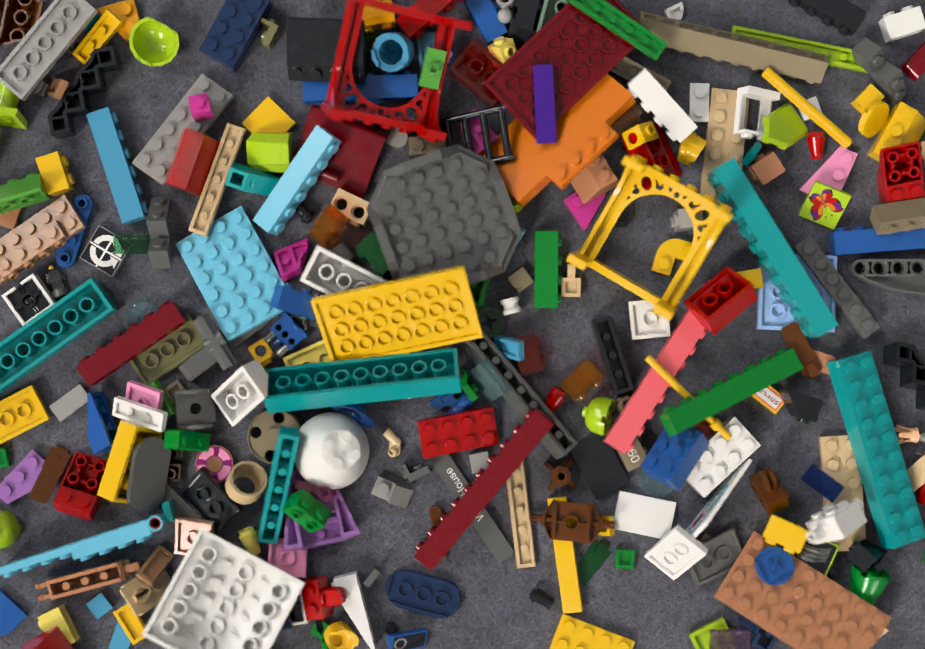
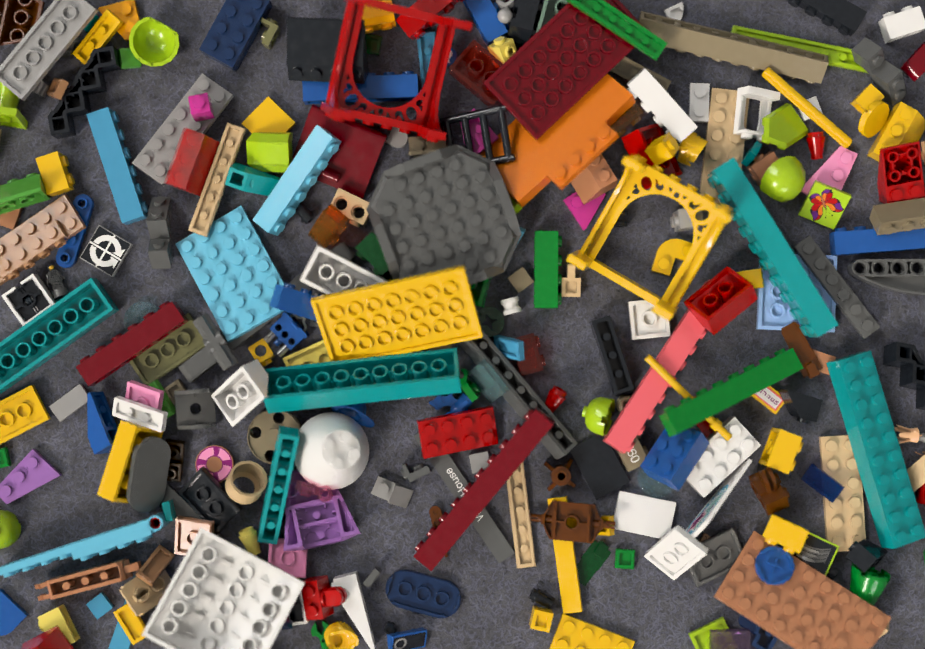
reddish brown piece [30,445,71,504] -> none
red slope [53,451,107,522] -> none
clear green tile [113,234,150,255] -> none
green brick [164,430,210,452] -> none
dark pink wing [273,238,310,282] -> none
green brick [282,489,331,533] -> none
dark azure tile [371,32,415,72] -> none
tan arm [383,428,401,457] -> none
bright green plate [418,47,447,90] -> none
dark purple tile [532,64,556,144] -> none
clear orange brick [559,358,604,402] -> none
yellow bracket [622,121,659,150] -> none
white brick [805,498,867,544] -> none
none -> bright green tile [118,48,141,69]
none -> yellow panel [529,605,553,633]
none -> yellow brick [645,132,680,165]
none -> yellow brick [758,427,803,474]
none -> lime cylinder [760,156,806,202]

